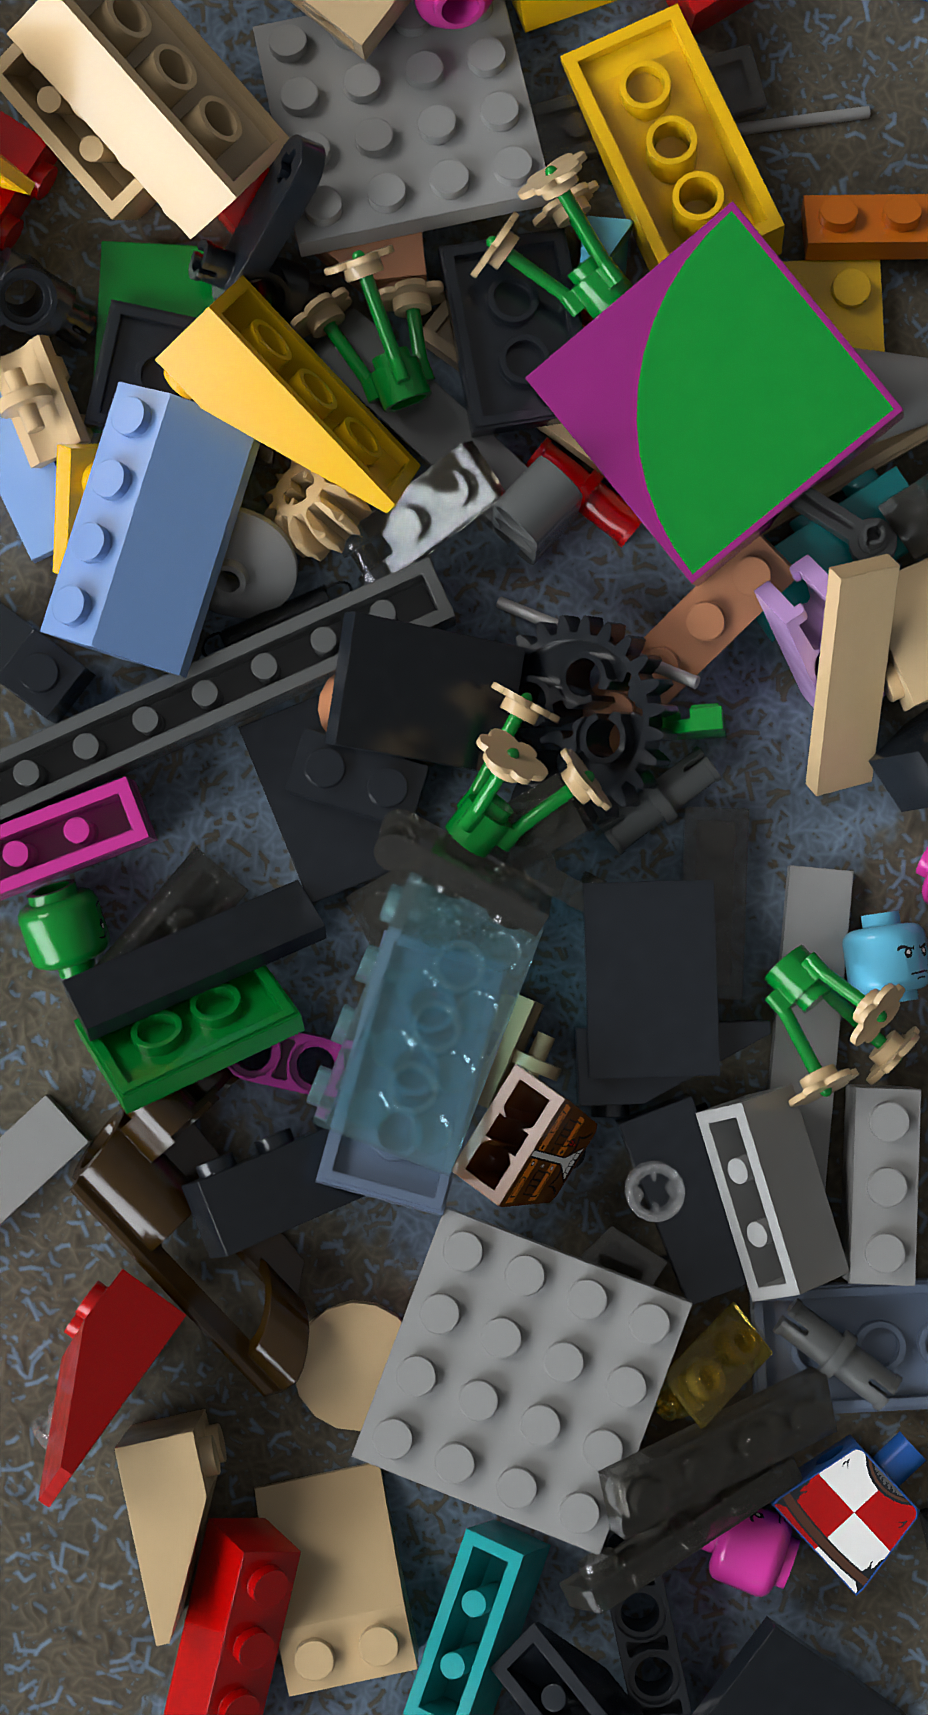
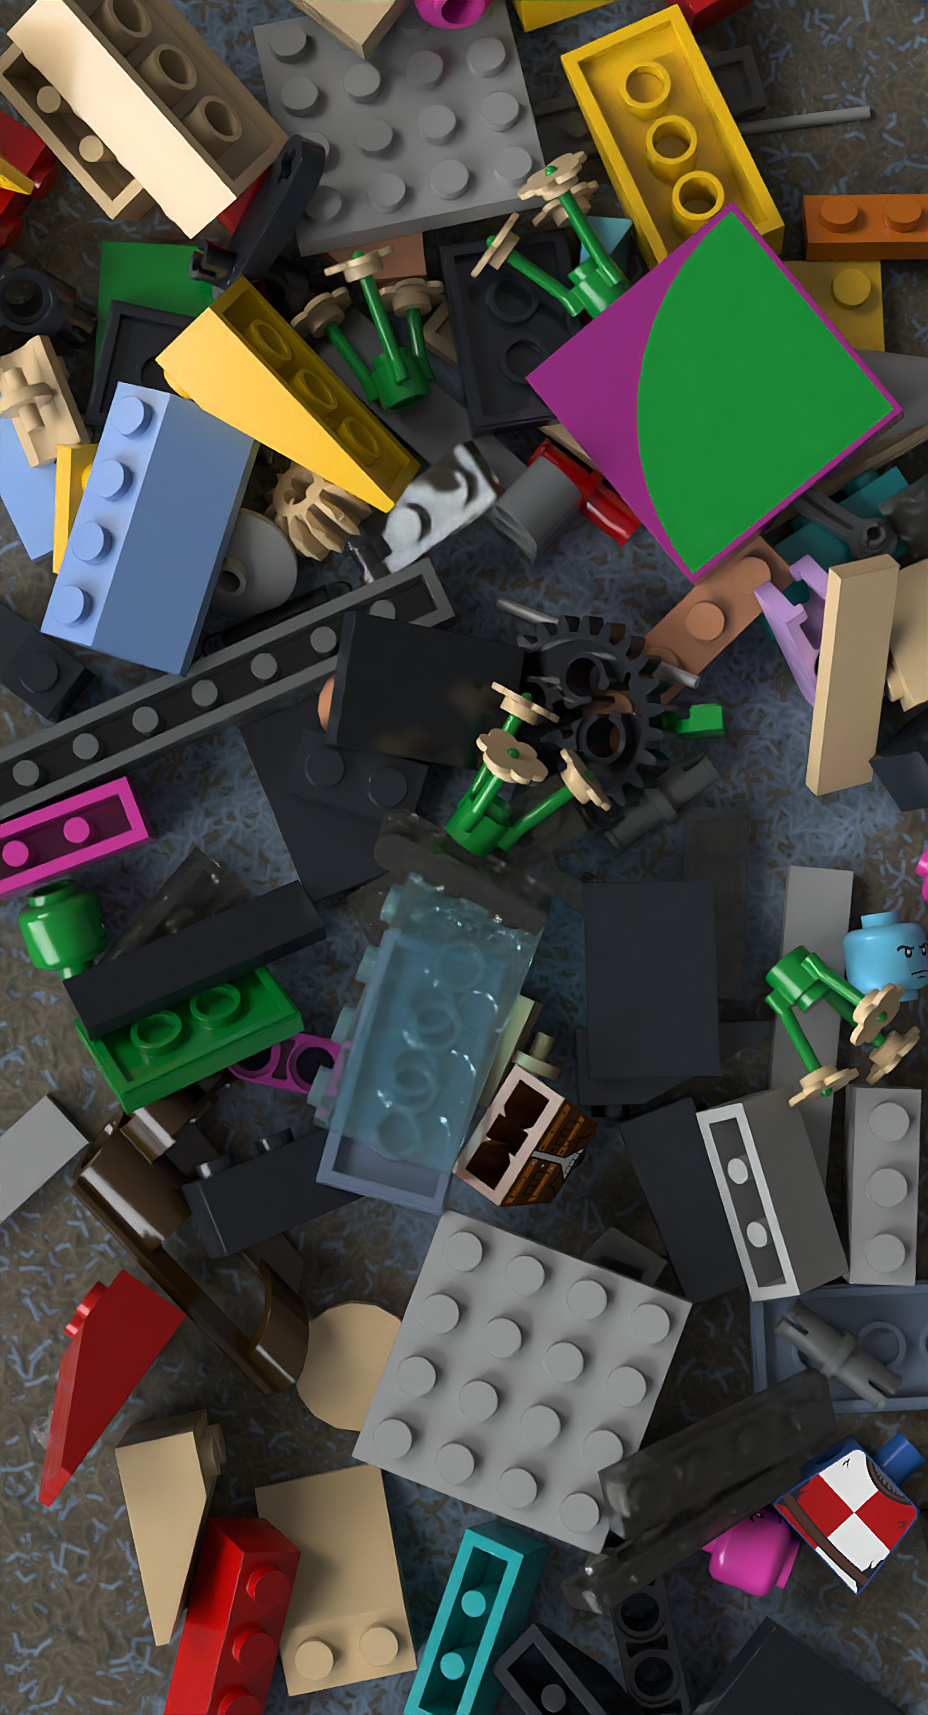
clear bush [624,1161,685,1222] -> none
clear yellow hinge [654,1302,773,1429] -> none

